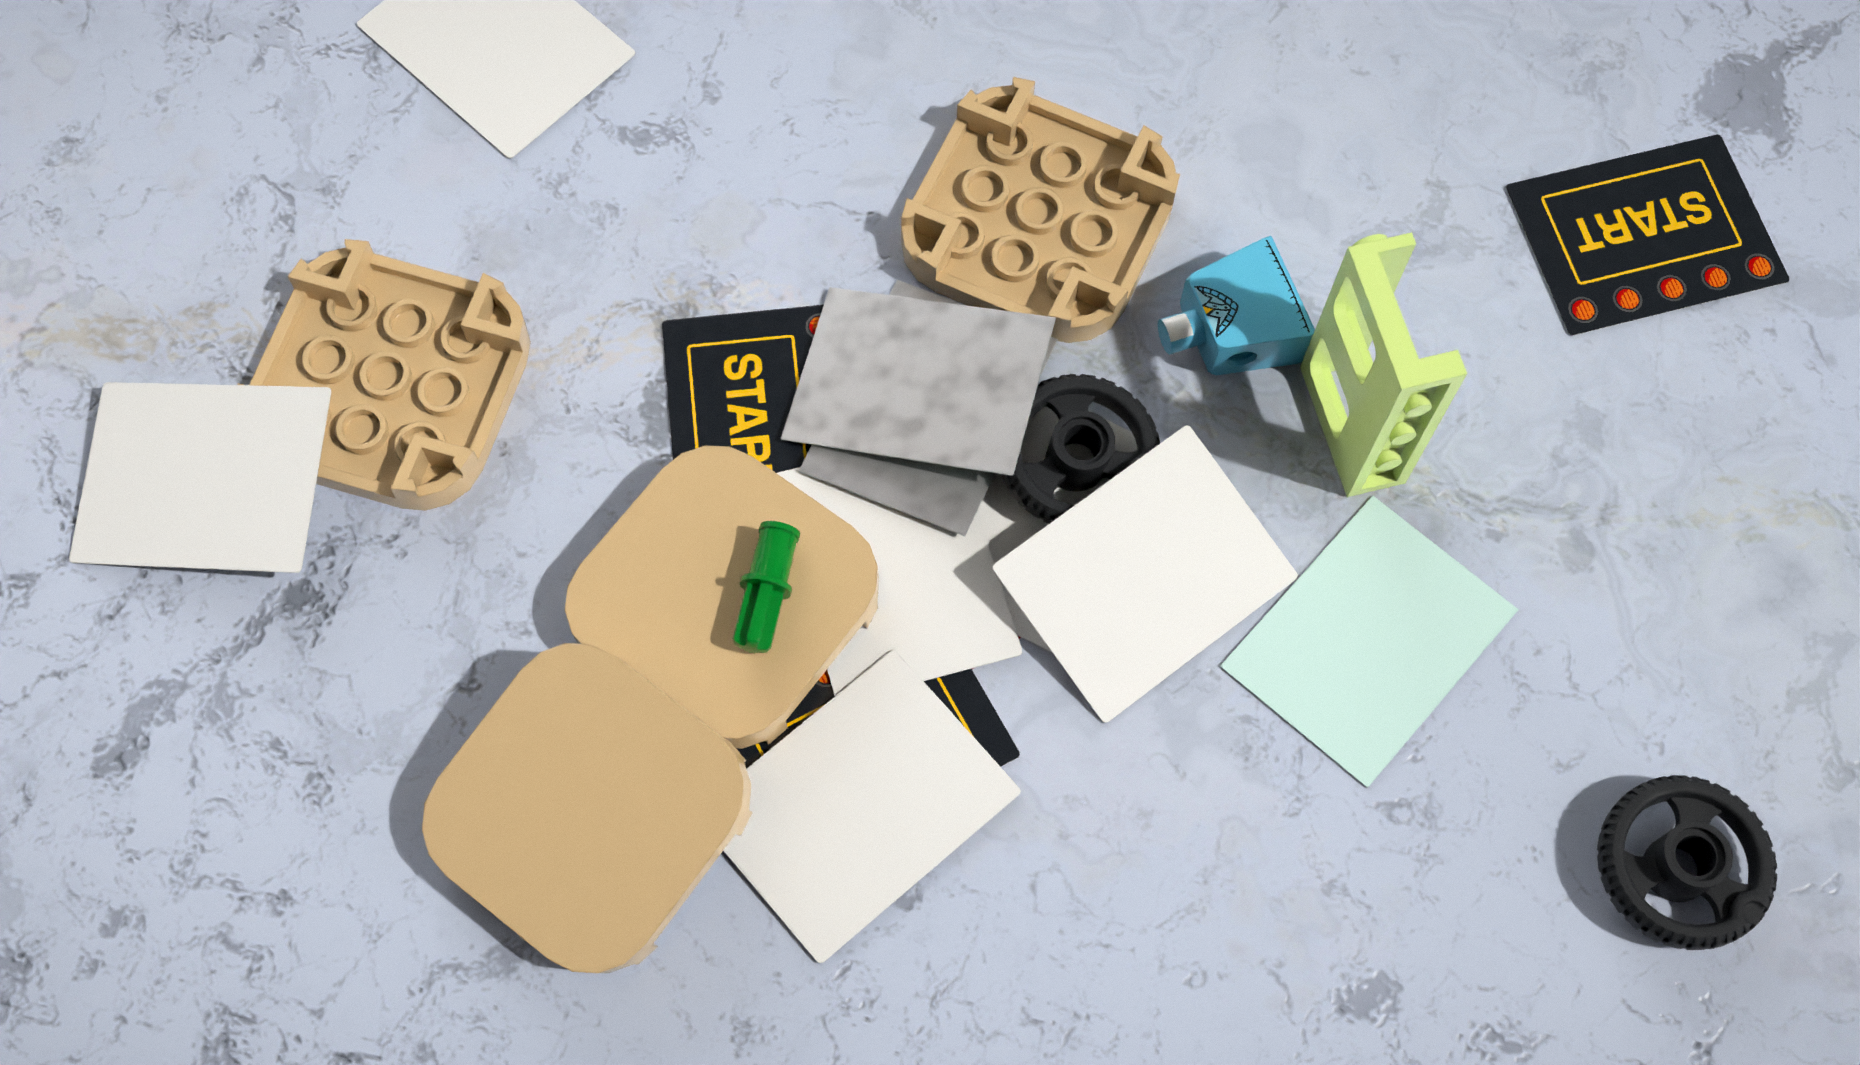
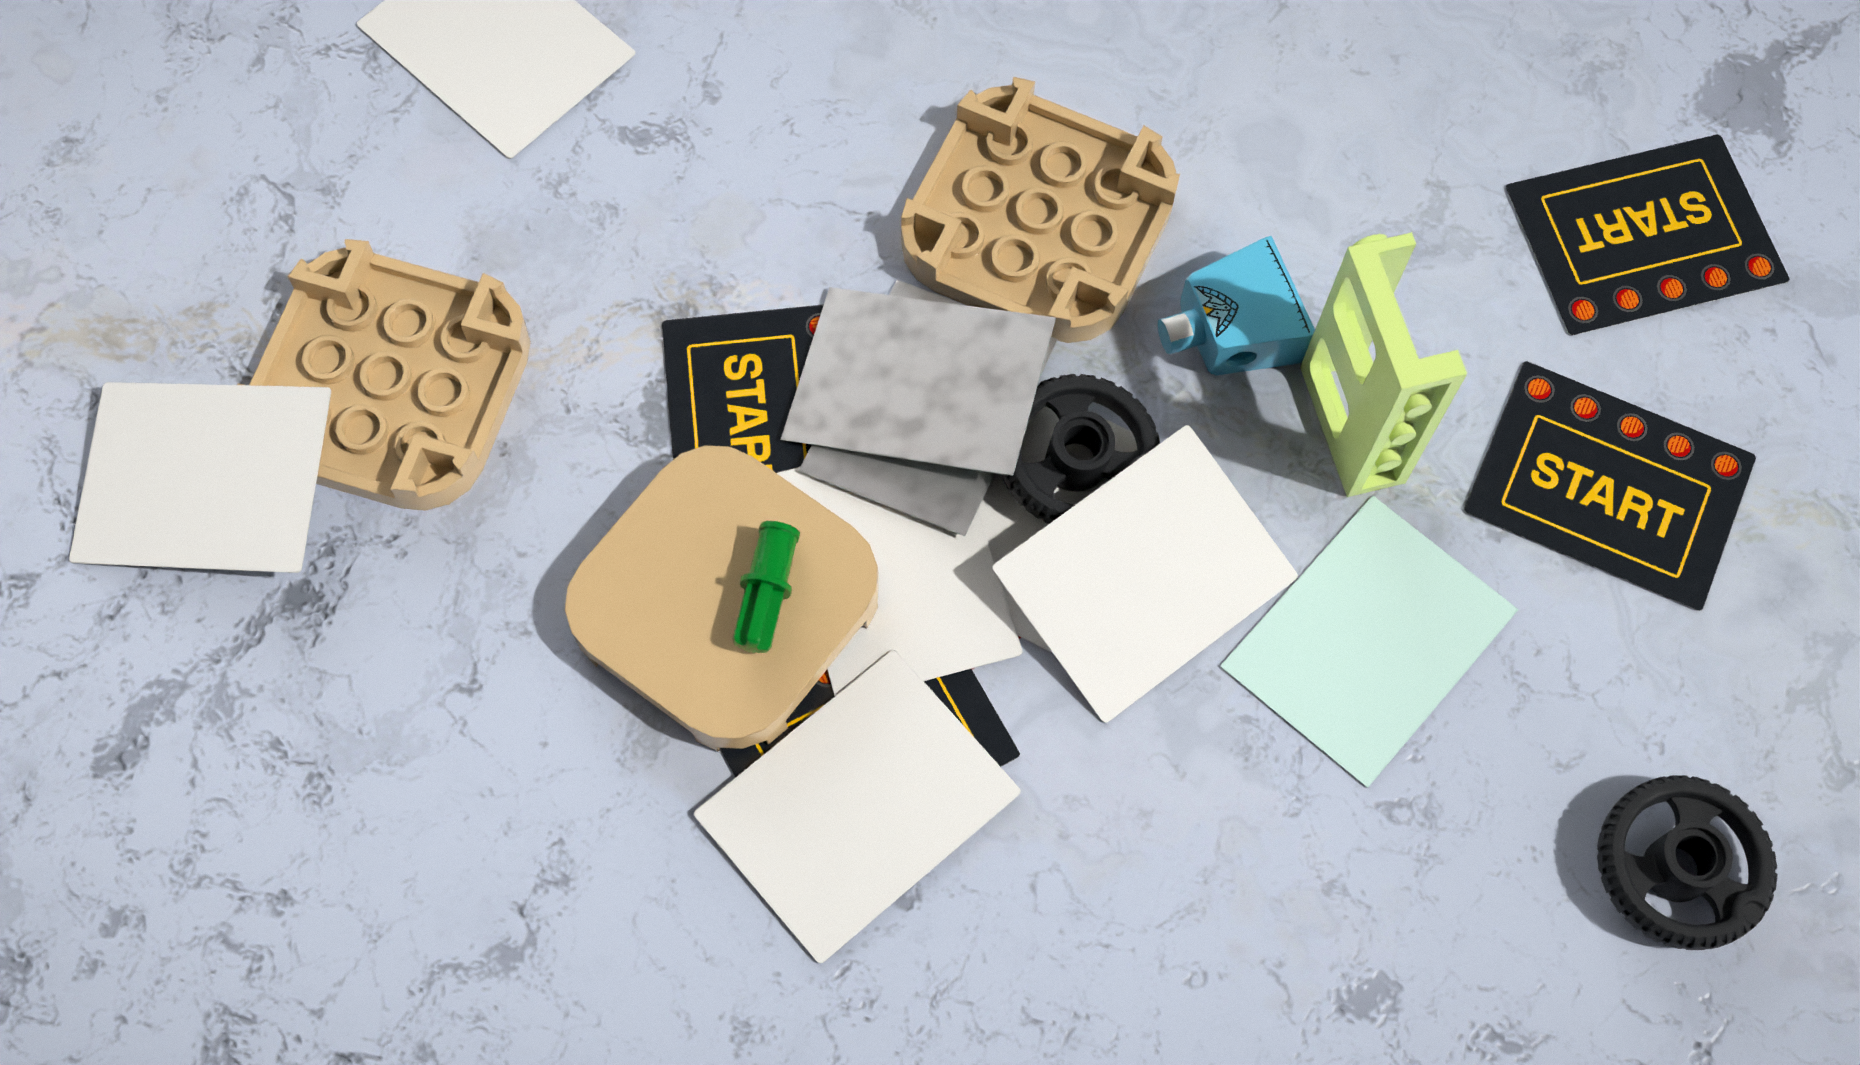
tan tile [422,643,752,973] -> none
none -> black sticker [1464,361,1756,611]

